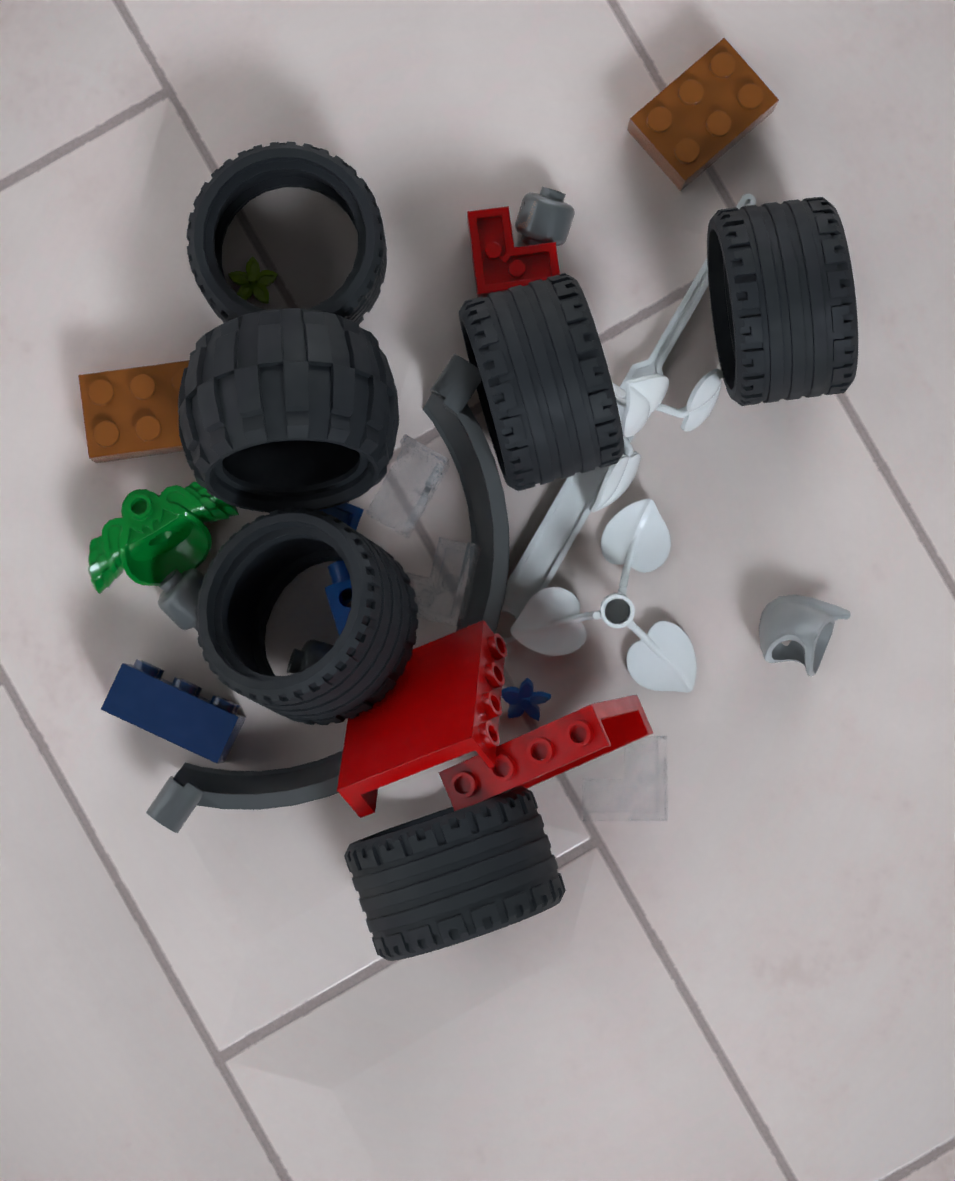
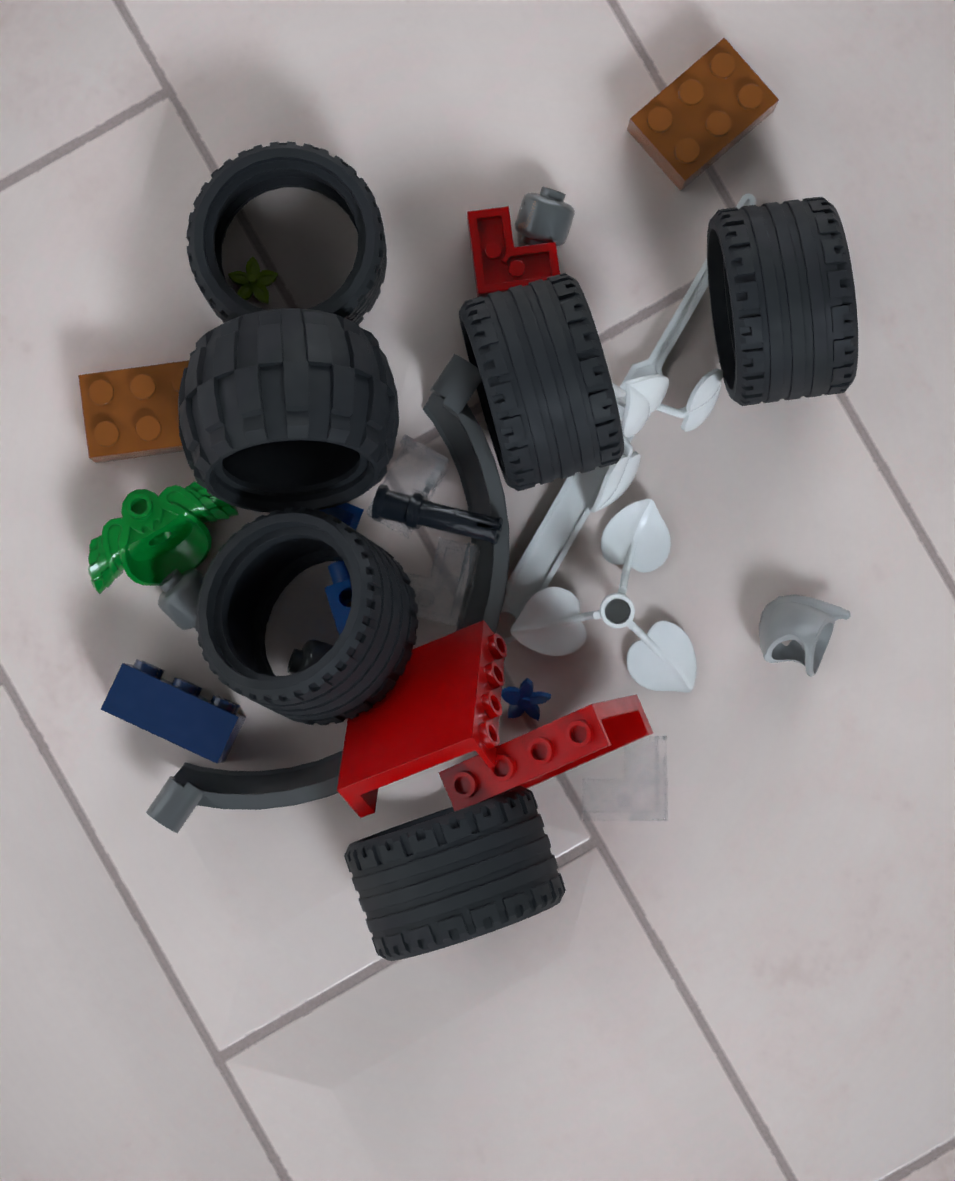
none -> black pin [372,484,503,544]

